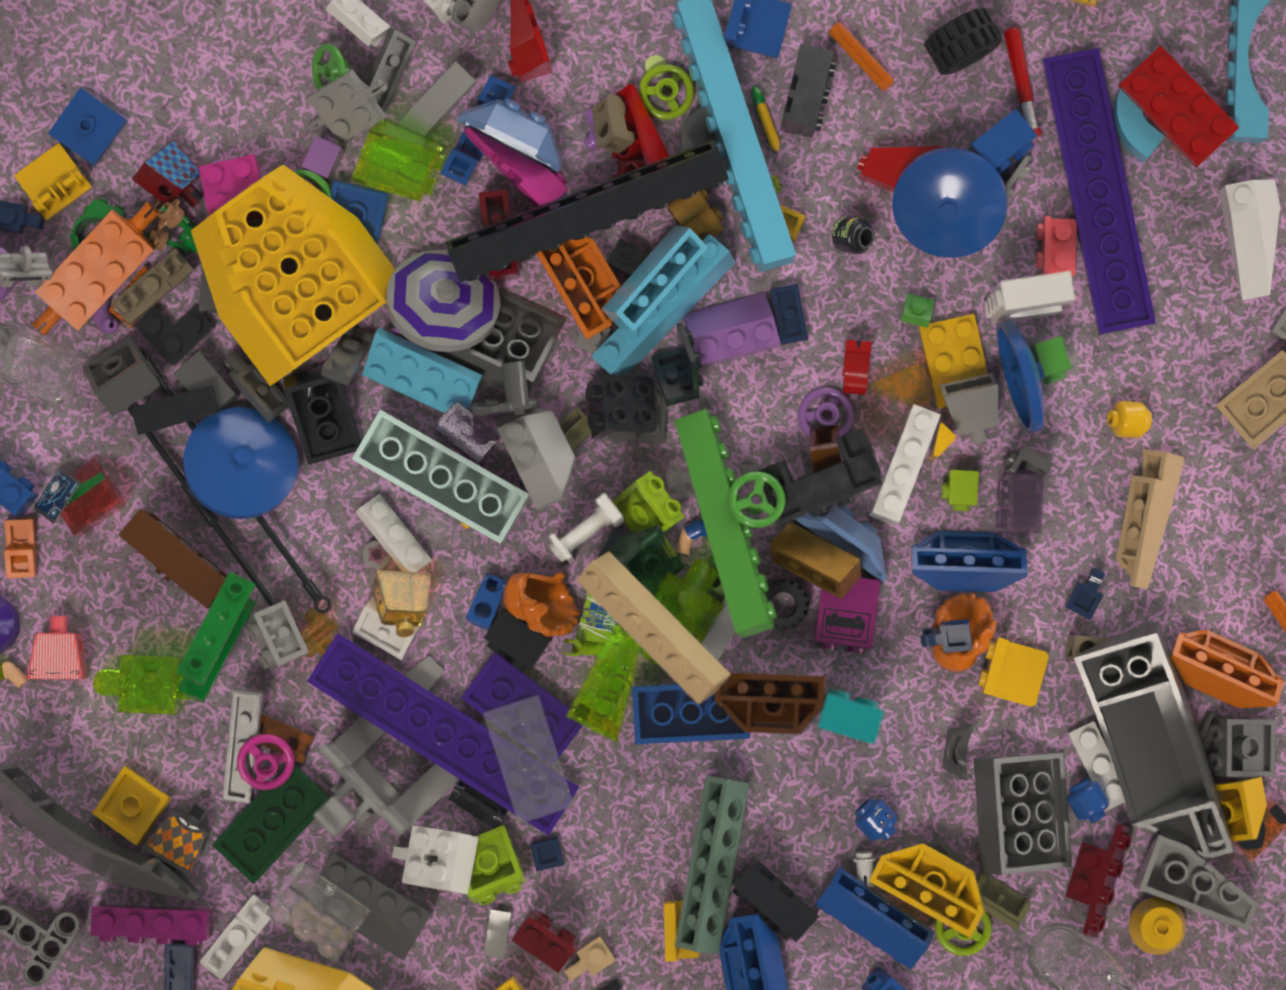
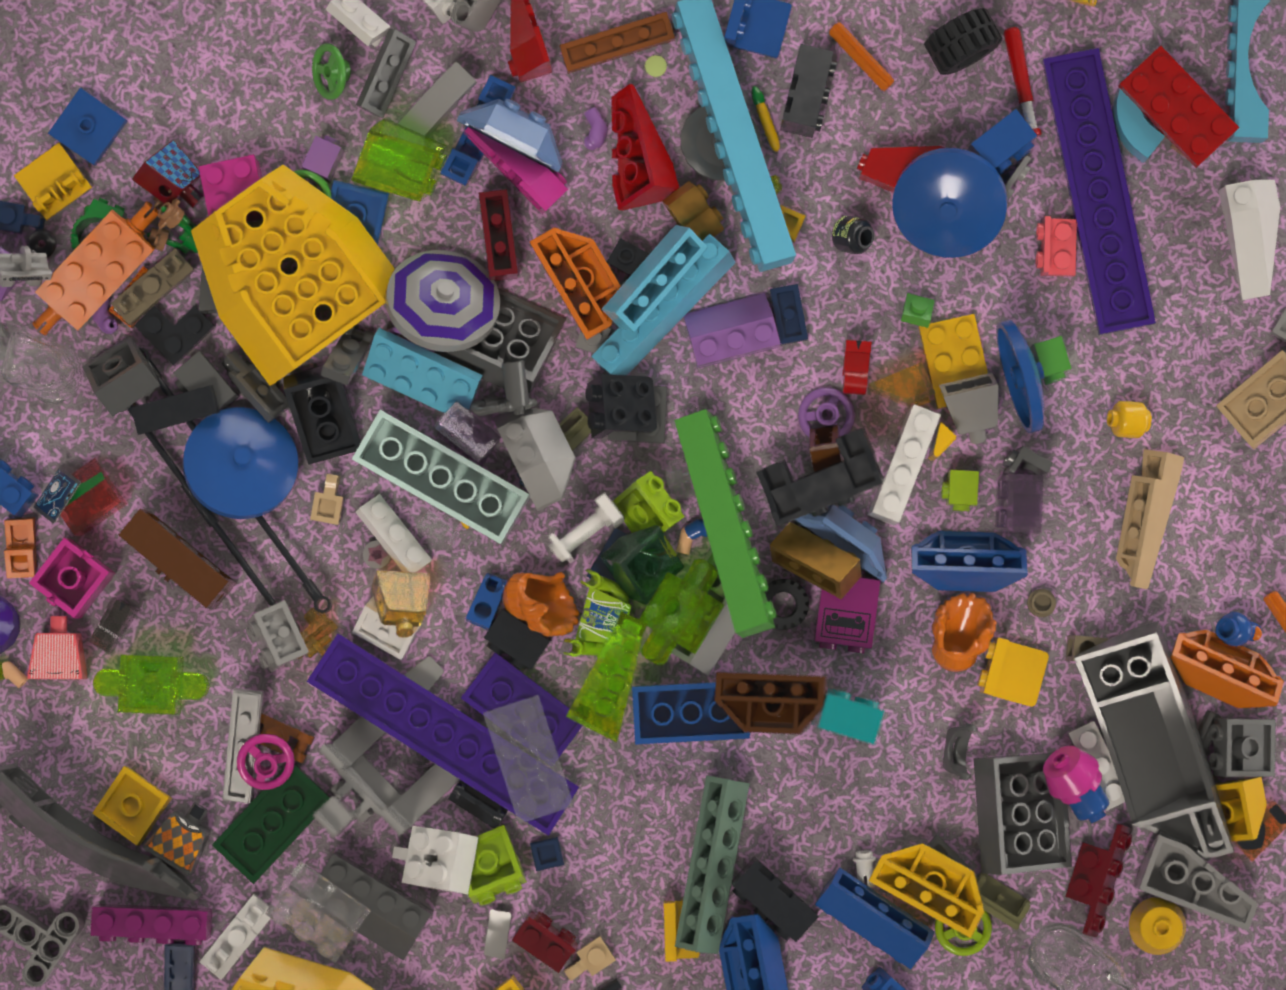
green fence [176,572,256,703] -> none
light grey plate [307,69,386,144] -> none
black brick [445,140,729,282] -> none
tan brick [576,552,731,705] -> none
dark tan leg [592,94,635,154] -> none
lime piece [639,64,695,120] -> none
black bracket [651,322,703,406] -> none
bright green piece [728,471,785,528] -> none
blue head [854,798,897,841] -> none
plate [921,619,973,653] -> none
white arch [983,271,1075,325] -> none
dark blue plate [1064,568,1105,620] -> none
none -> black tile [27,229,57,257]
none -> dark pink brick [29,538,116,618]
none -> clear smoke leg [89,597,140,654]
none -> tan plate [310,474,344,525]
none -> dark orange plate [559,11,675,74]
none -> dark tan plate [1027,589,1056,617]
none -> dark pink cone [1043,746,1102,804]
none -> blue animal [1216,611,1262,647]

